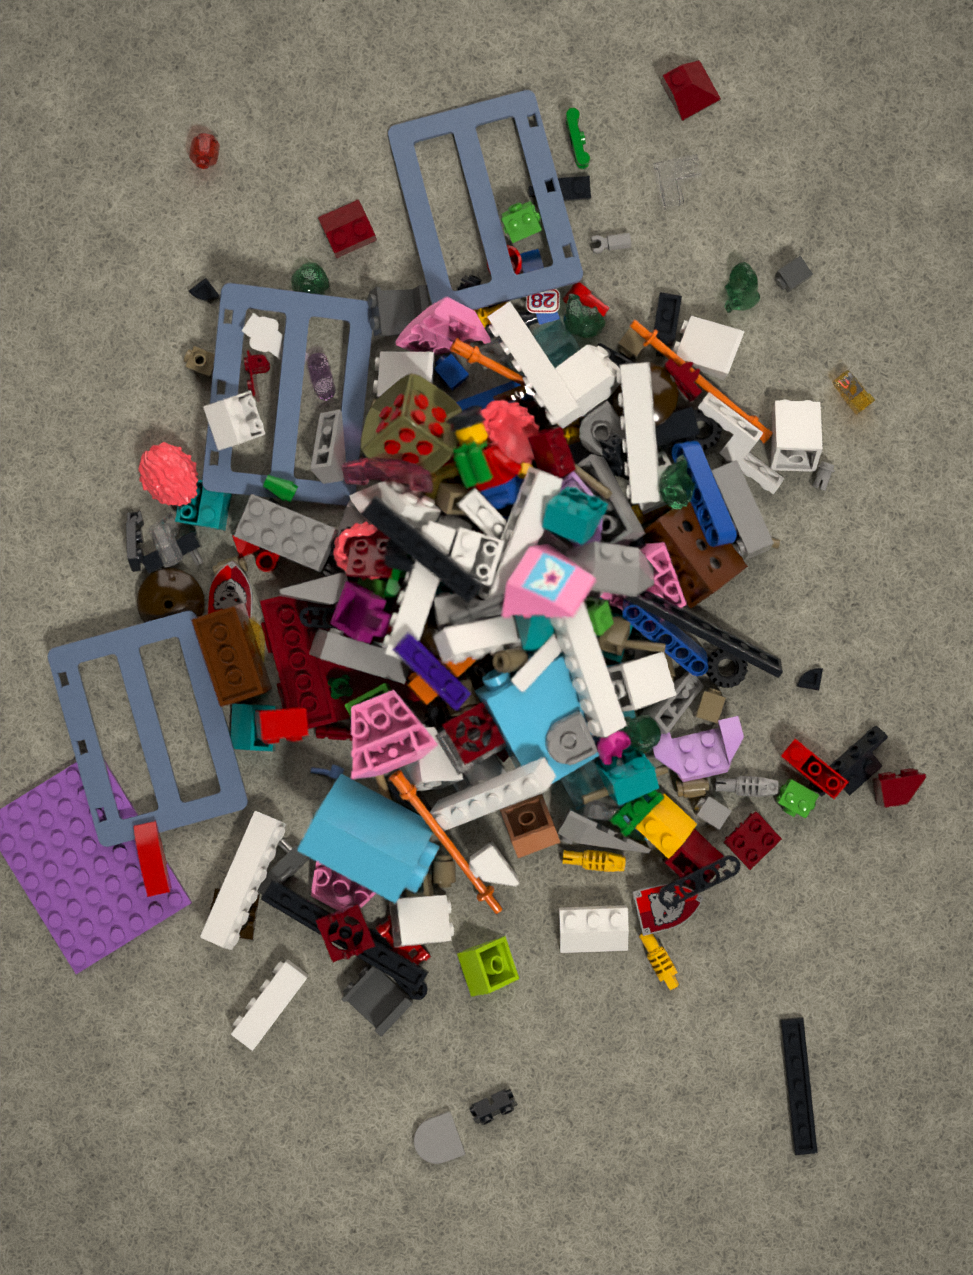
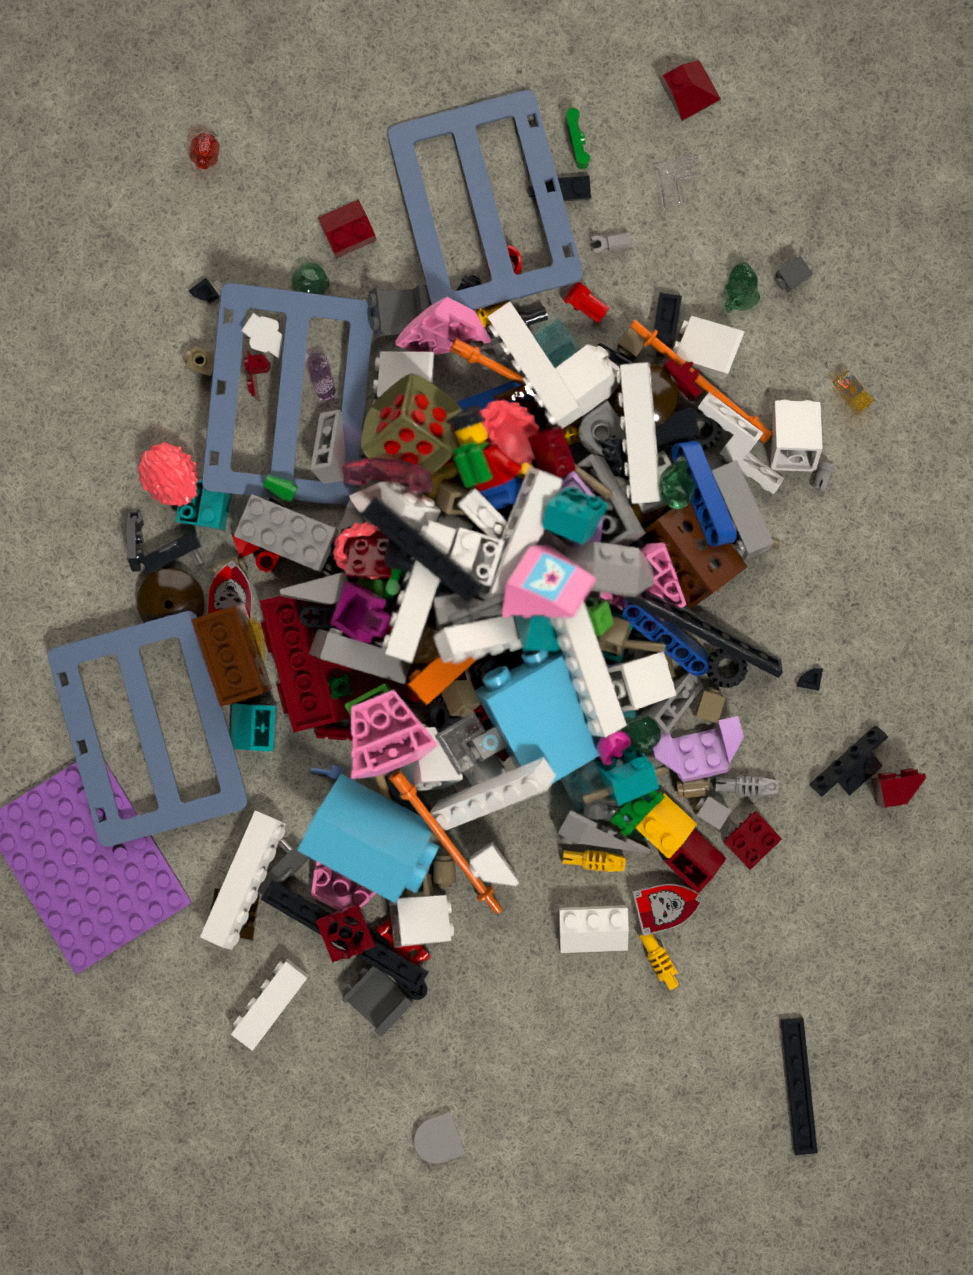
red slope [133,821,172,897] -> none
clear brick [149,512,183,568] -> none
white slope [203,391,265,450] -> none
red brick [254,707,308,744] -> none
dark purple tile [393,633,471,711] -> none
blue brick [434,354,469,391] -> none
dark red piece [442,702,505,765] -> none
lime slope [457,936,519,997] -> none
black hinge [469,1089,518,1125] -> none
dark tan brick [493,647,528,673] -> none
nougat slope [500,794,560,858] -> none
bright green head [501,201,542,243] -> none
white sticker [512,632,562,692] -> none
sticker [520,249,560,325] -> none
light grey tile [545,710,598,765] -> none
clear green hair [563,294,606,338] -> none
black beam [658,855,741,907] -> none
bright green head [775,778,819,818] -> none
red slope [780,739,849,799] -> none

